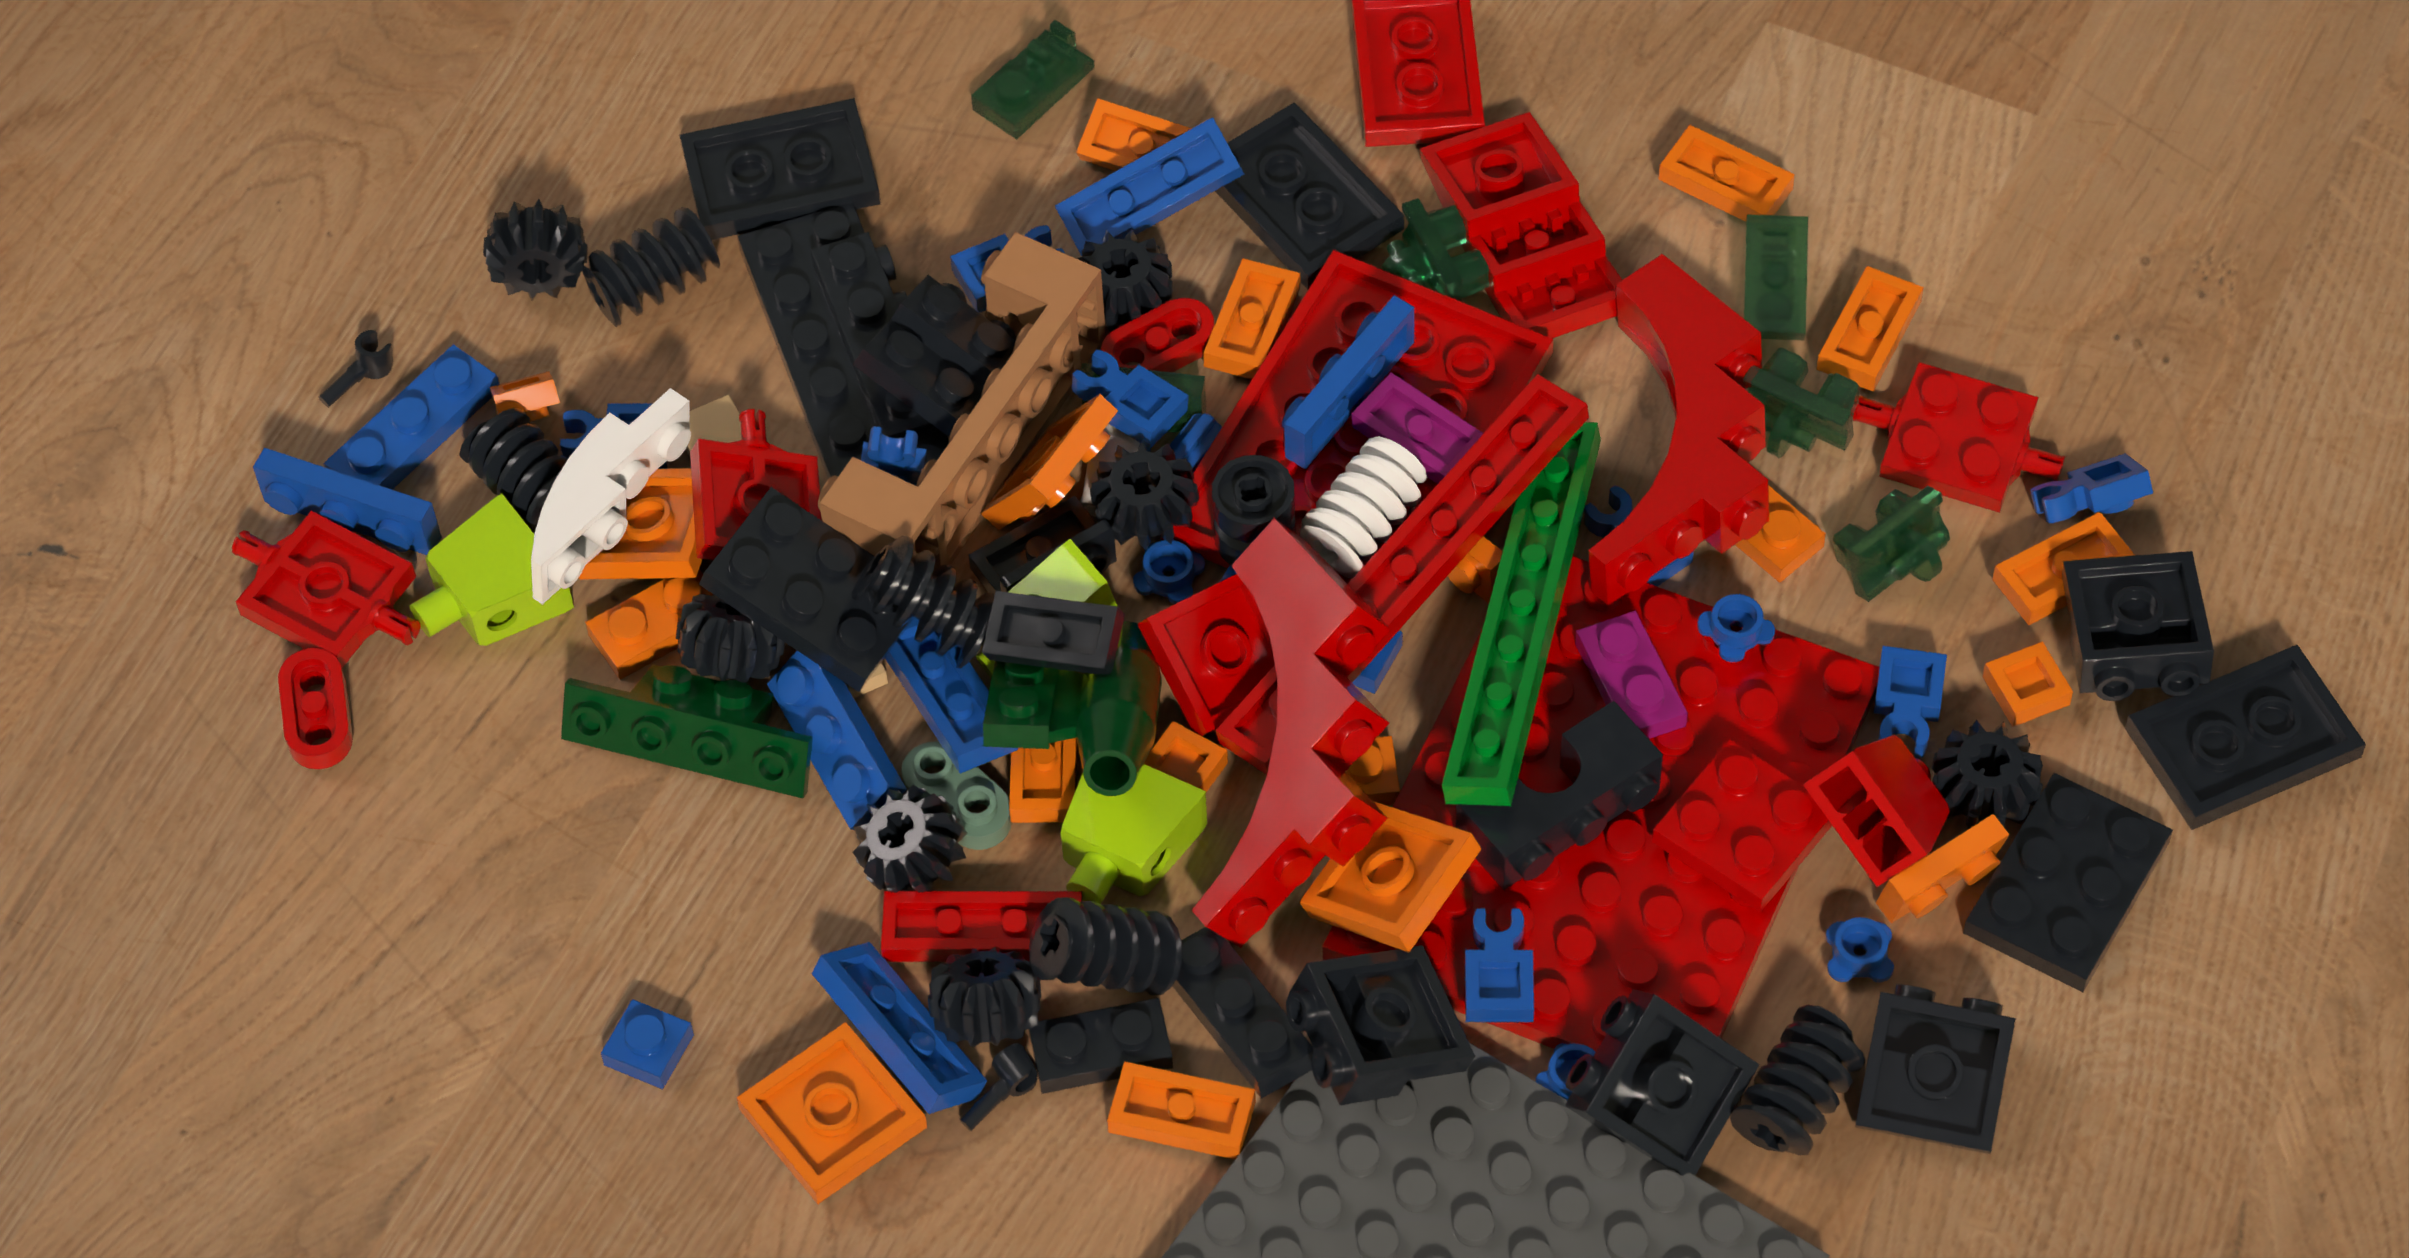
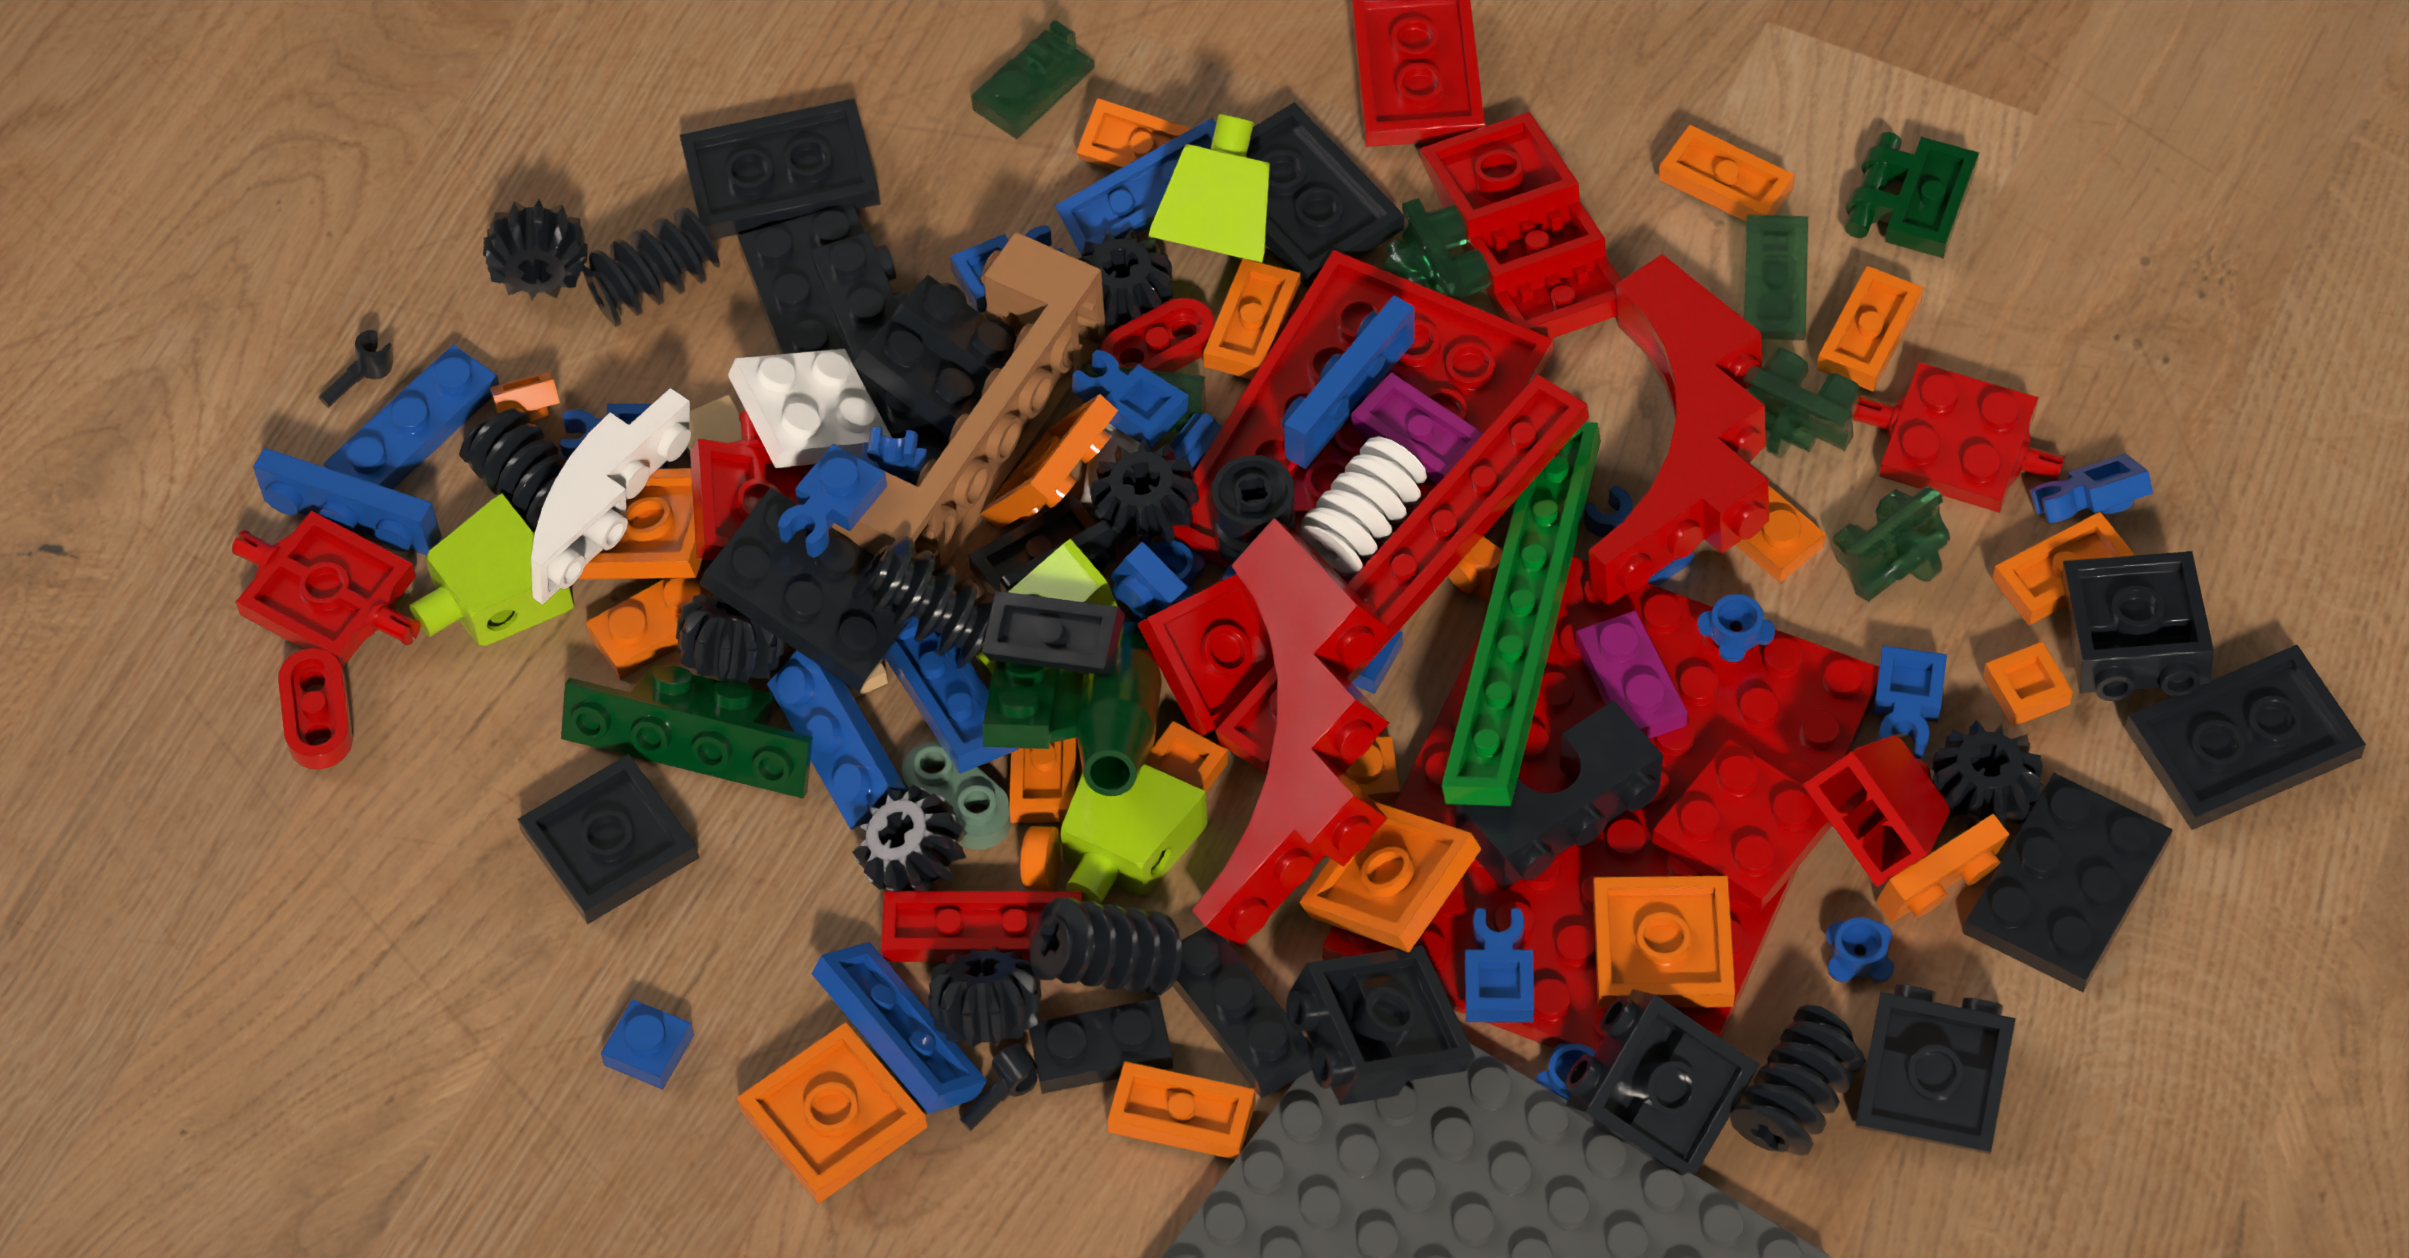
none -> black plate [517,754,699,925]
none -> white plate [728,349,892,468]
none -> blue plate [778,444,887,558]
none -> orange tile [1021,826,1061,891]
none -> blue plate [1110,542,1188,623]
none -> lime torso [1149,114,1270,263]
none -> orange plate [1593,876,1735,1008]
none -> dark green plate [1844,132,1979,259]

